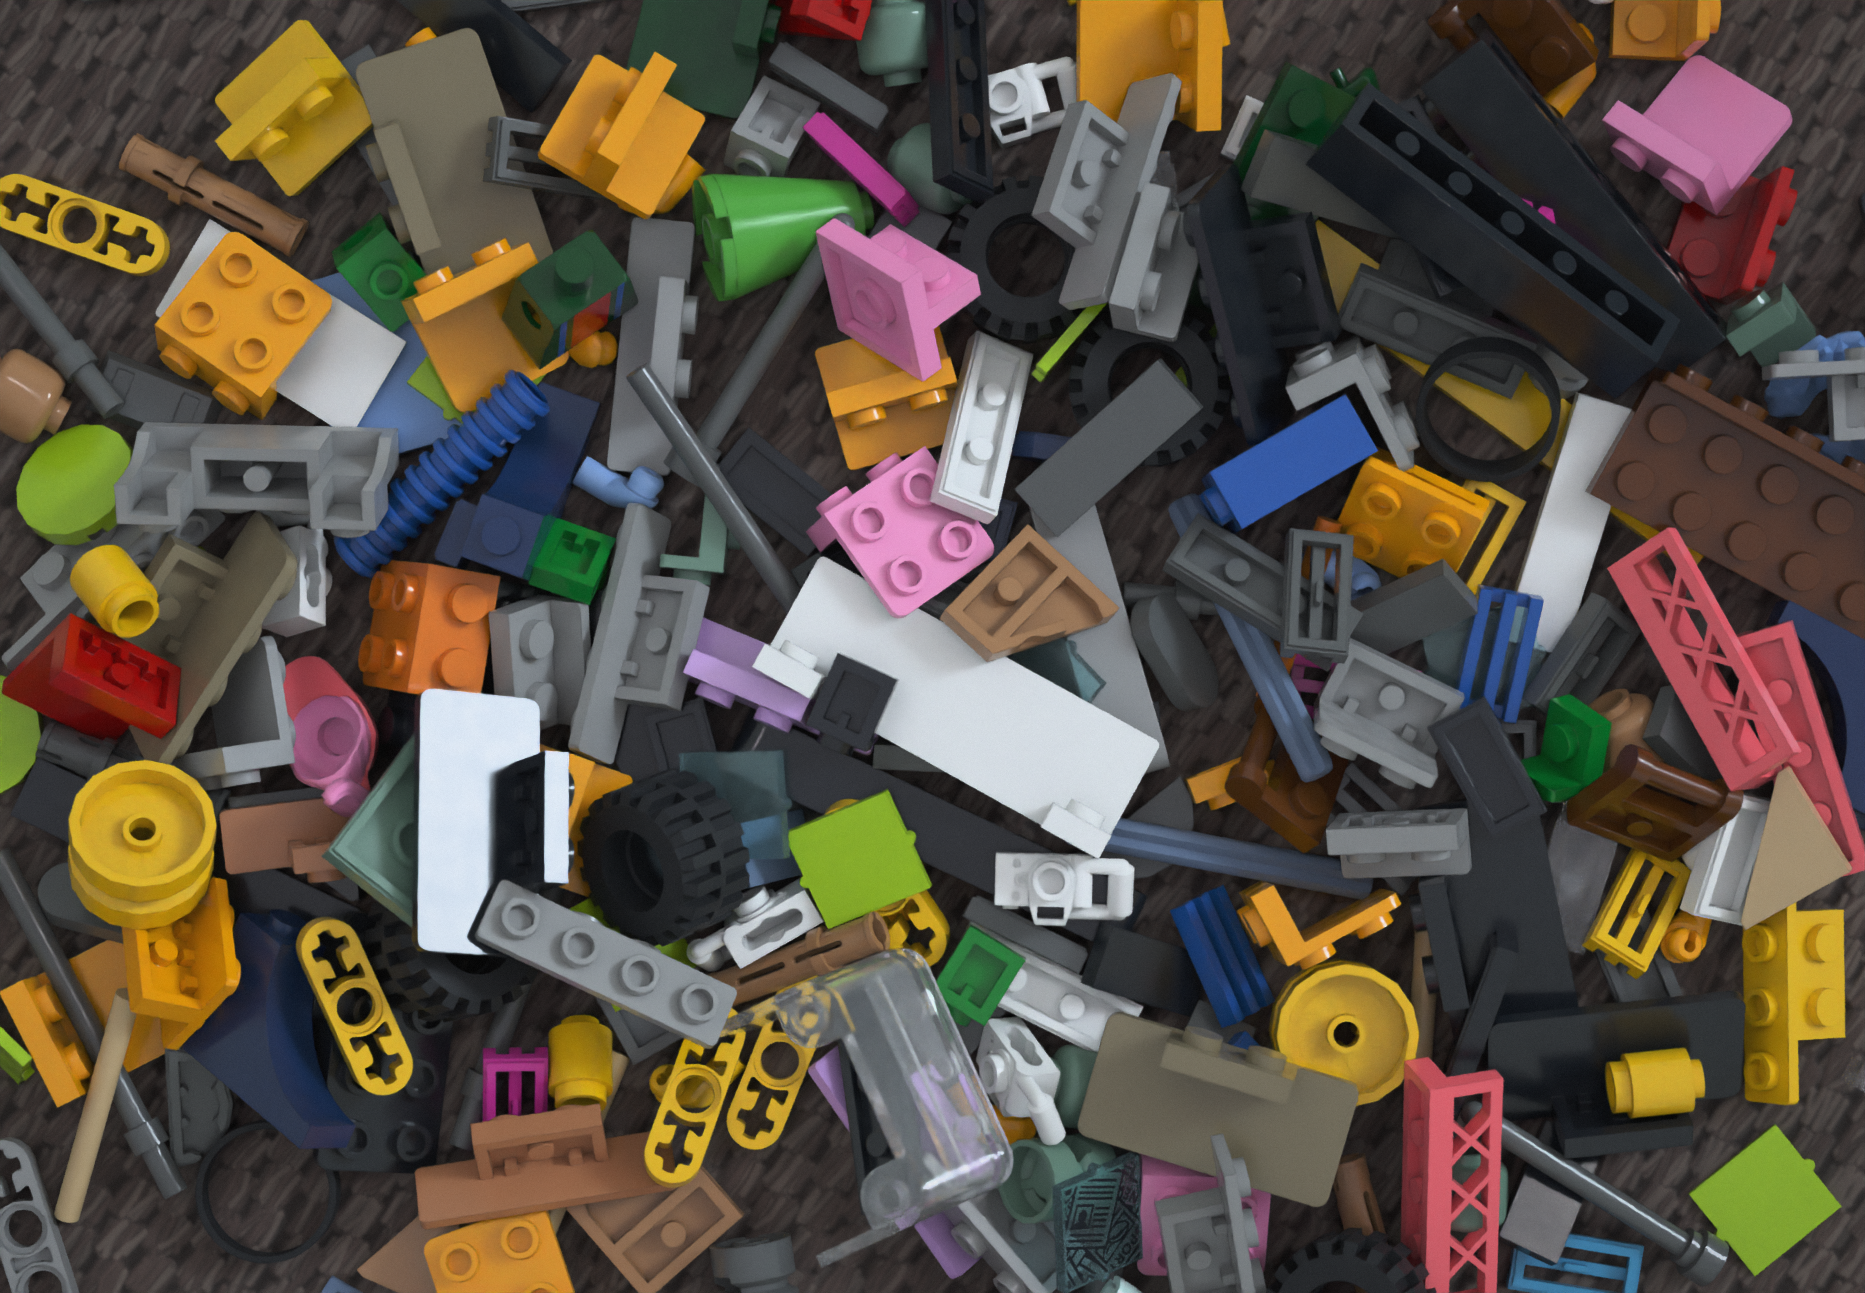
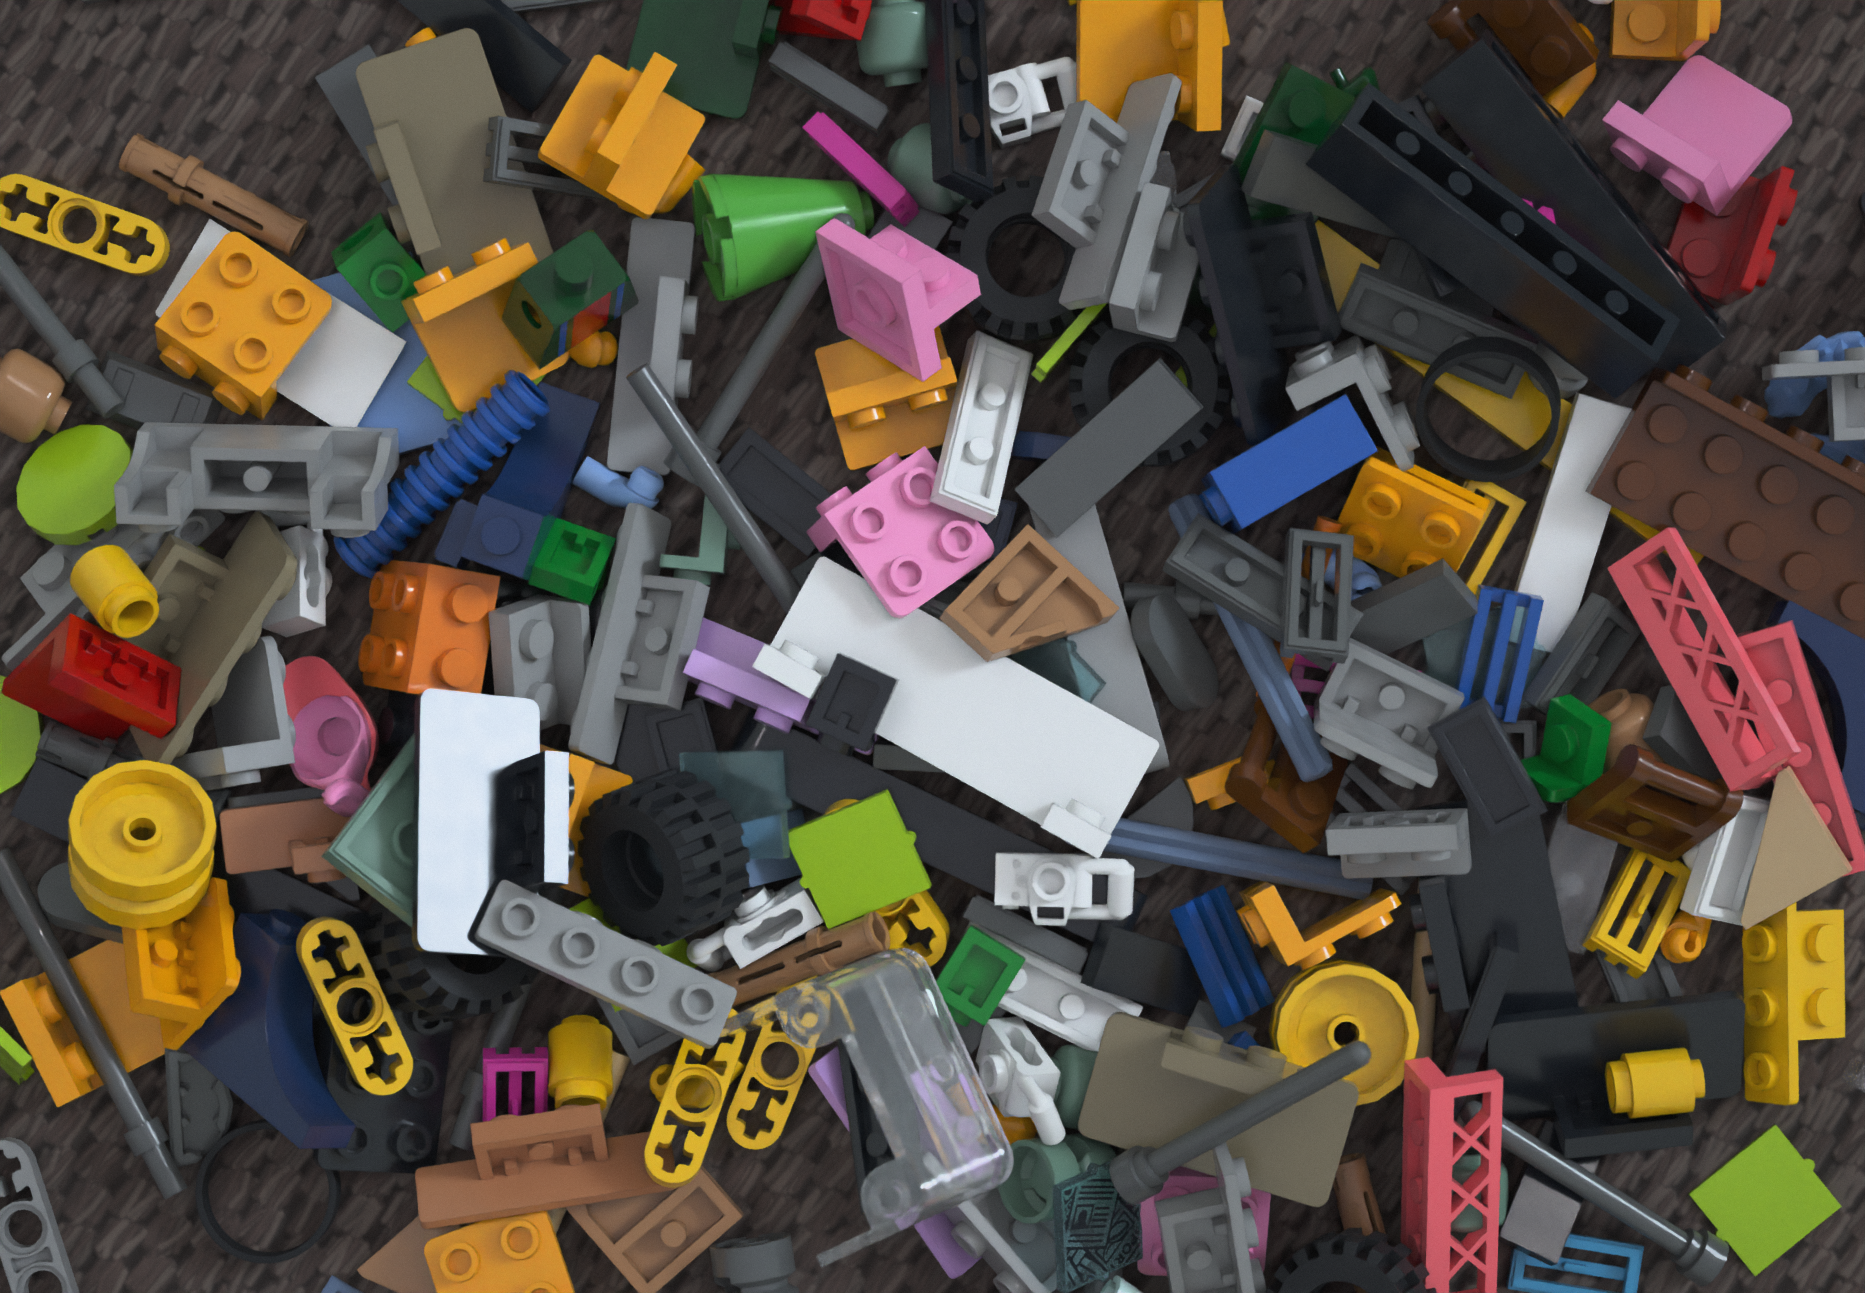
tan bar [54,988,137,1223] -> none
yellow bracket [215,20,373,196] -> none
light grey bracket [724,76,821,177] -> none
sand green bracket [1726,282,1816,367] -> none
none -> dark grey piece [1109,1041,1371,1204]

